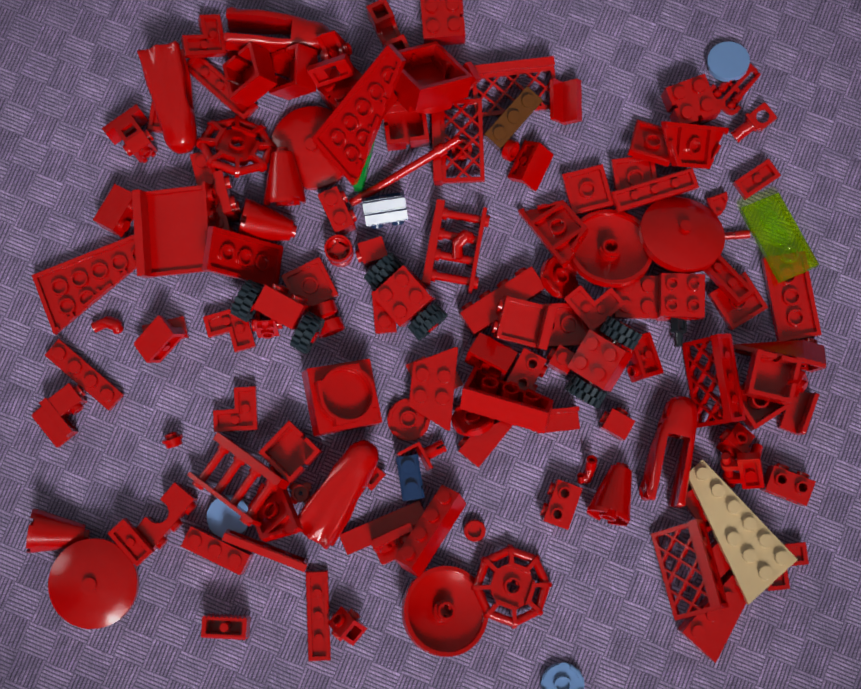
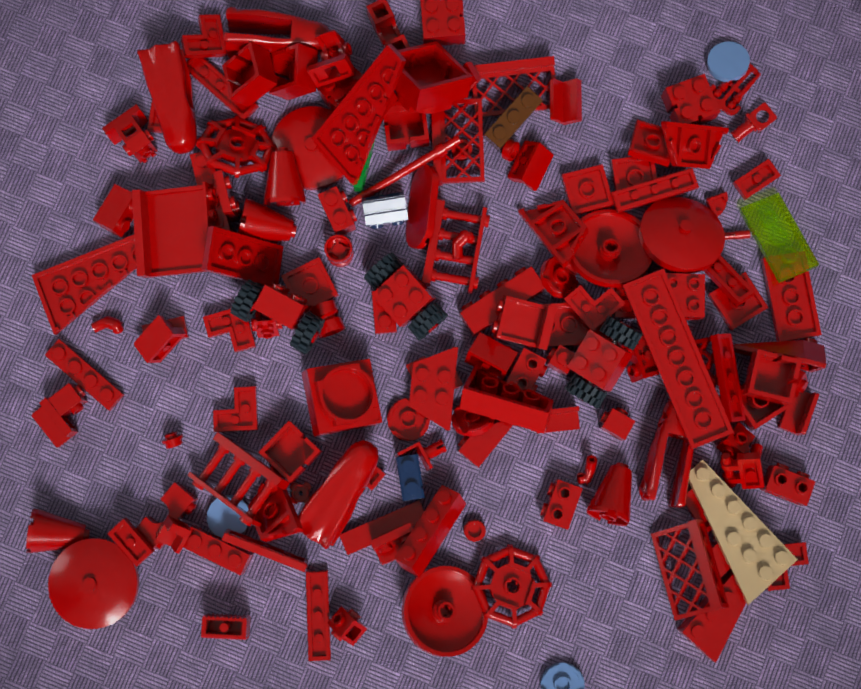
red brick [355,236,388,267] -> none
none -> red panel [155,515,192,554]
none -> red tile [406,164,439,249]
none -> red plate [622,268,734,449]

